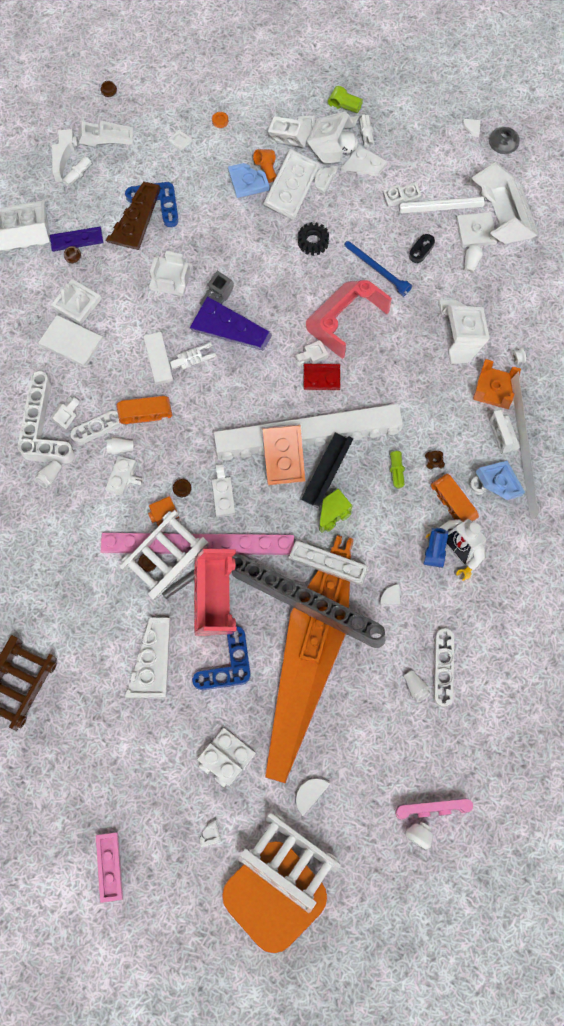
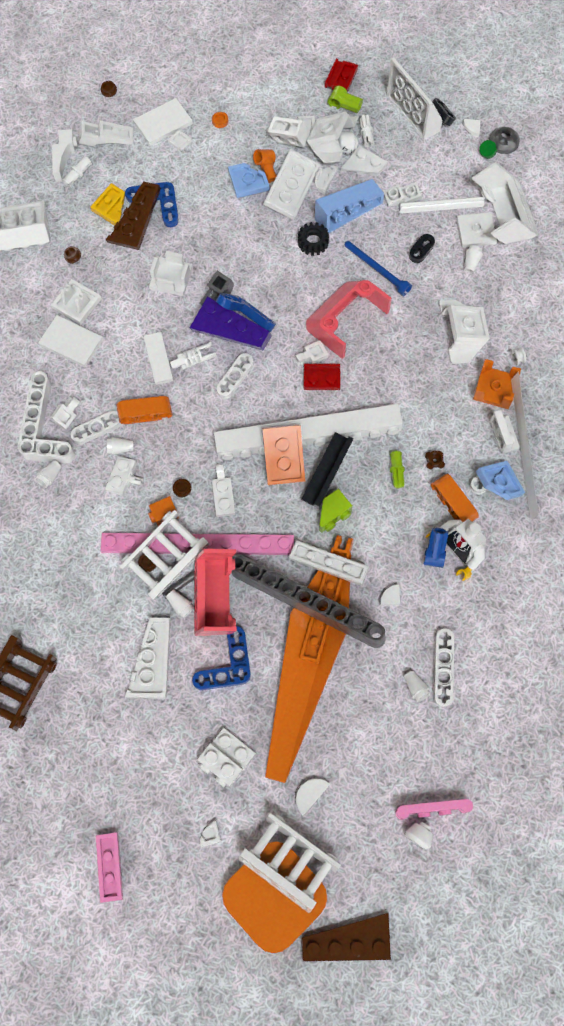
dark purple tile [50,226,104,252] -> none
none -> yellow wing [90,183,125,226]
none -> white tile [133,98,193,146]
none -> white cone [166,589,194,619]
none -> blue beam [216,293,276,332]
none -> white beam [217,353,253,399]
none -> reddish brown wing [302,913,391,962]
none -> light blue wedge [315,179,384,233]
none -> red plate [325,58,358,93]
none -> white slope [387,57,442,140]
none -> black beam [432,98,456,126]
none -> green tile [479,140,497,159]

